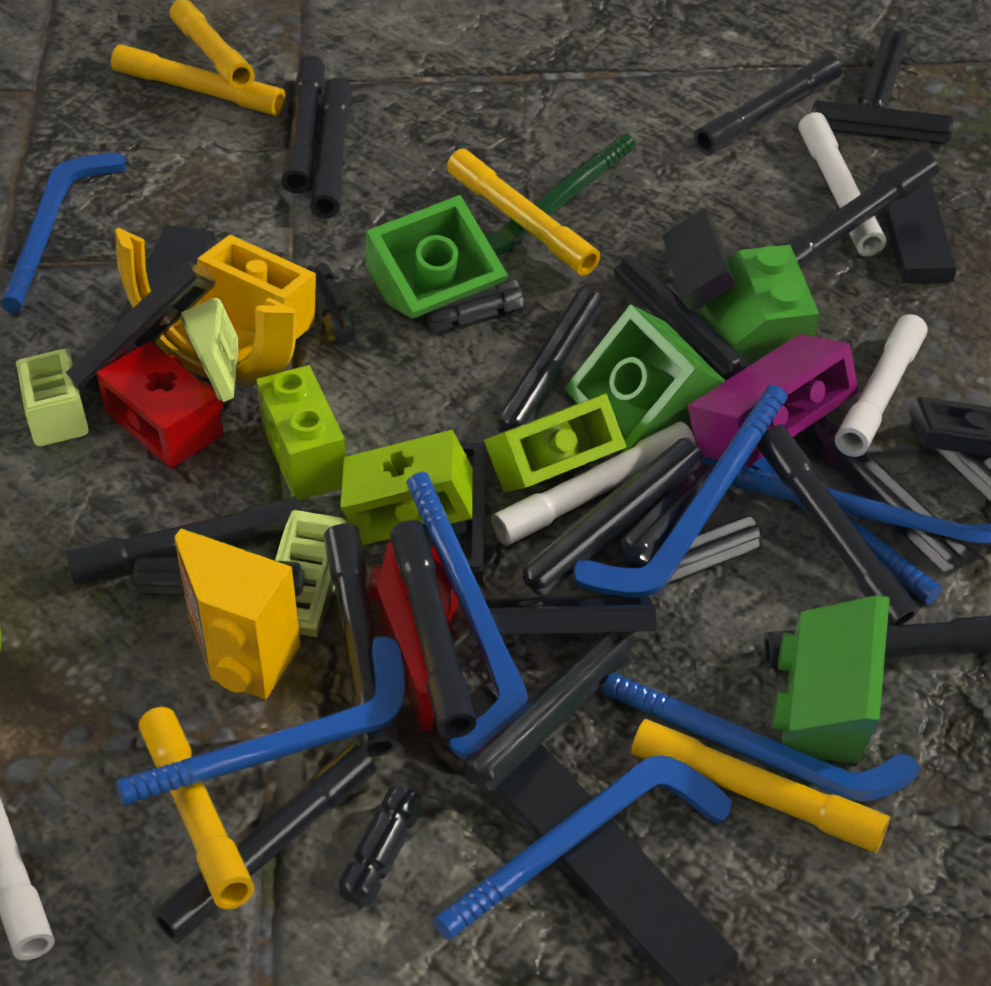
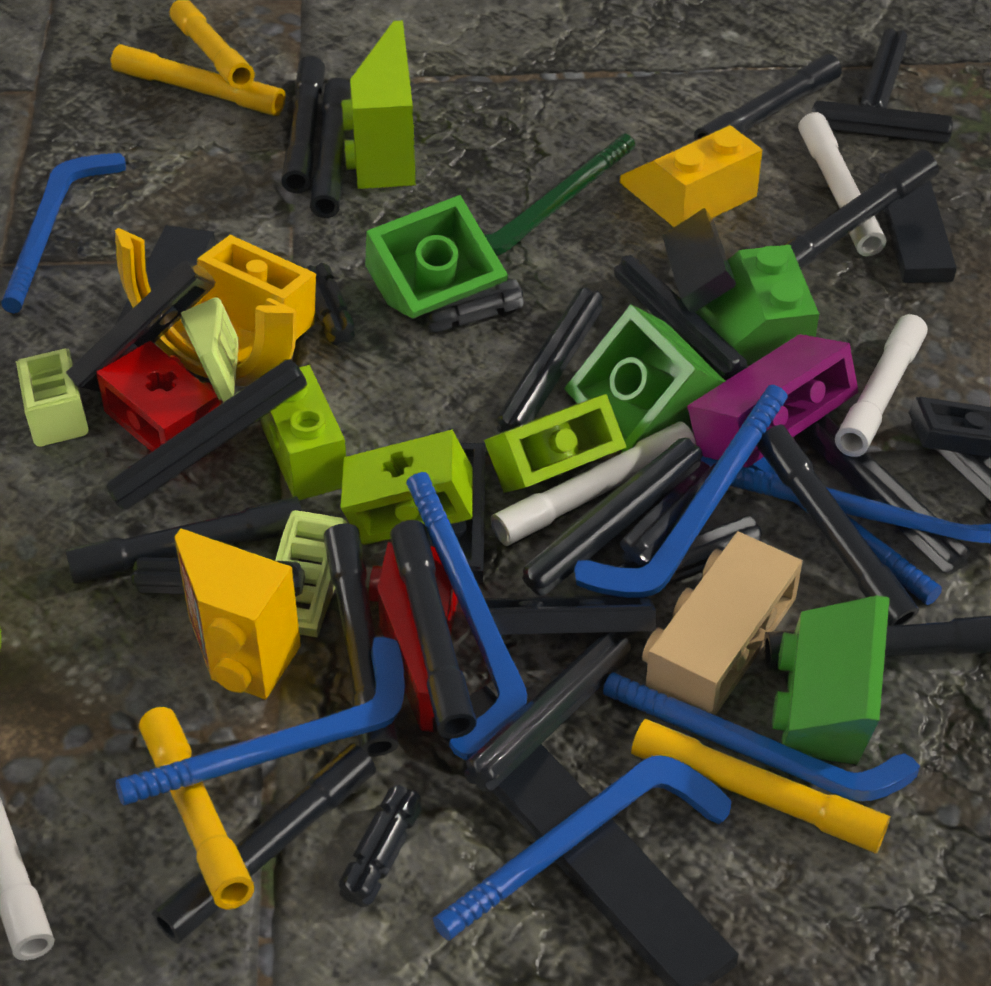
yellow piece [447,149,600,276] -> none
none -> black axle [106,359,307,510]
none -> lime slope [342,20,416,189]
none -> yellow slope [620,125,763,227]
none -> tan brick [642,531,803,715]

